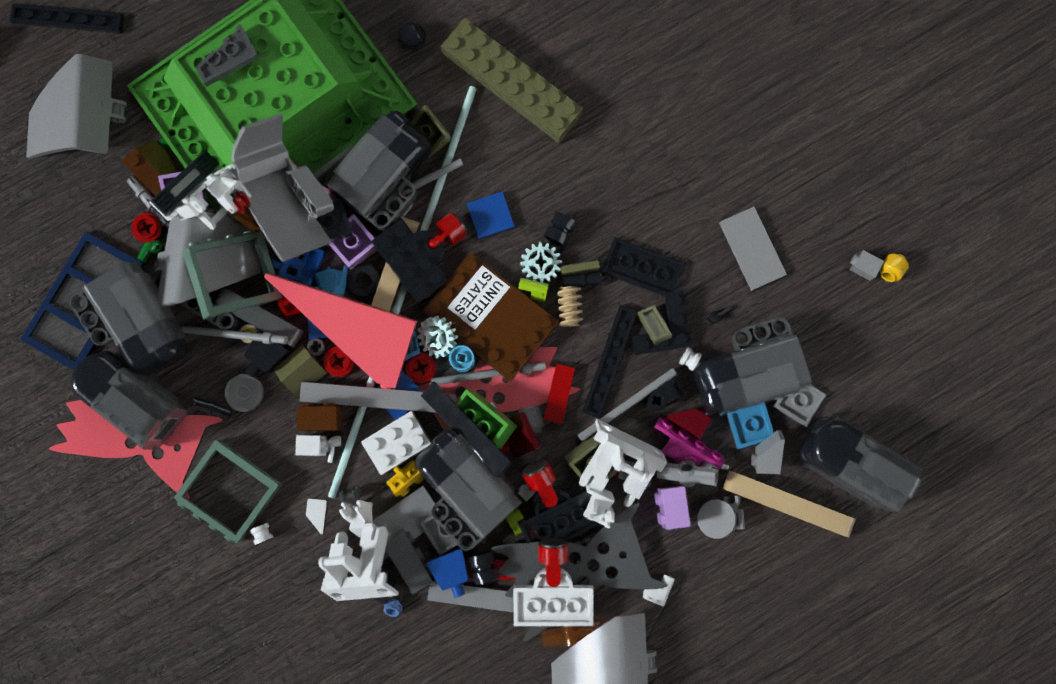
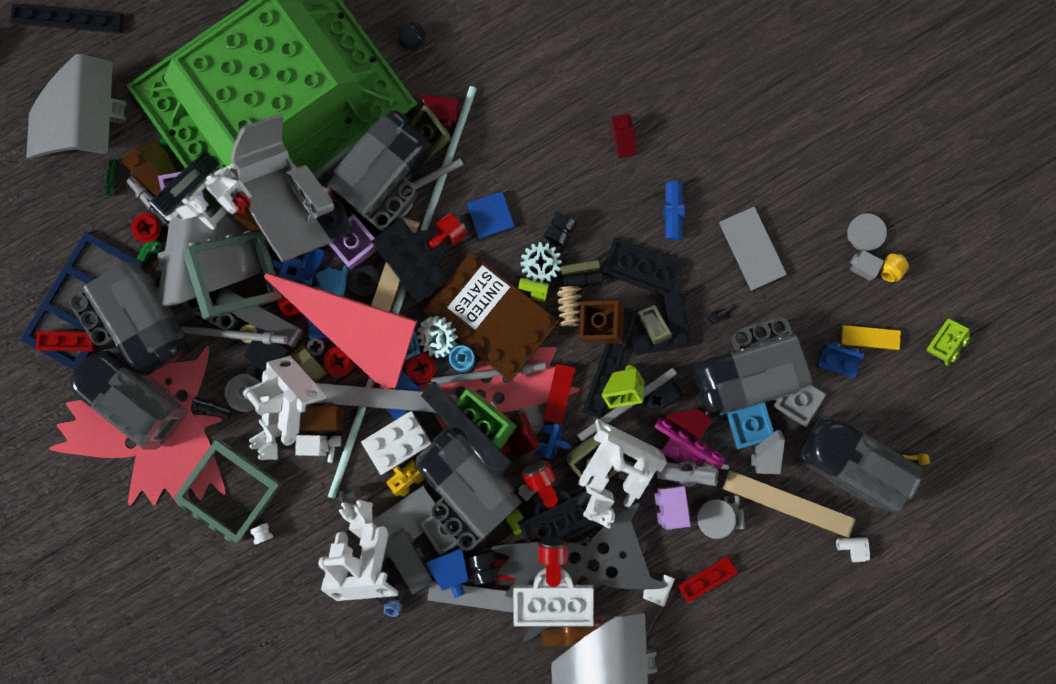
dark grey wing [196,24,259,87] -> none
white sticker [306,499,327,534] -> none
olive brick [441,17,583,143] -> none
white wheel [679,347,702,371] -> none
none -> red tile [36,331,96,352]
none -> dark green axle [103,159,119,196]
none -> coral piece [124,346,226,506]
none -> white container [243,356,326,460]
none -> dark red slope [420,94,459,128]
none -> blue hips [537,424,571,460]
none -> reddish brown brick [579,300,625,344]
none -> lime torso [602,365,644,408]
none -> dark red slope [610,113,637,159]
none -> blue piece [663,181,685,241]
none -> red tile [677,556,738,603]
none -> blue bracket [816,342,864,378]
none -> white piece [836,537,870,562]
none -> yellow tile [840,325,901,350]
none -> light grey tile [847,213,887,251]
none -> yellow hand [901,454,930,466]
none -> lime bracket [927,318,971,366]

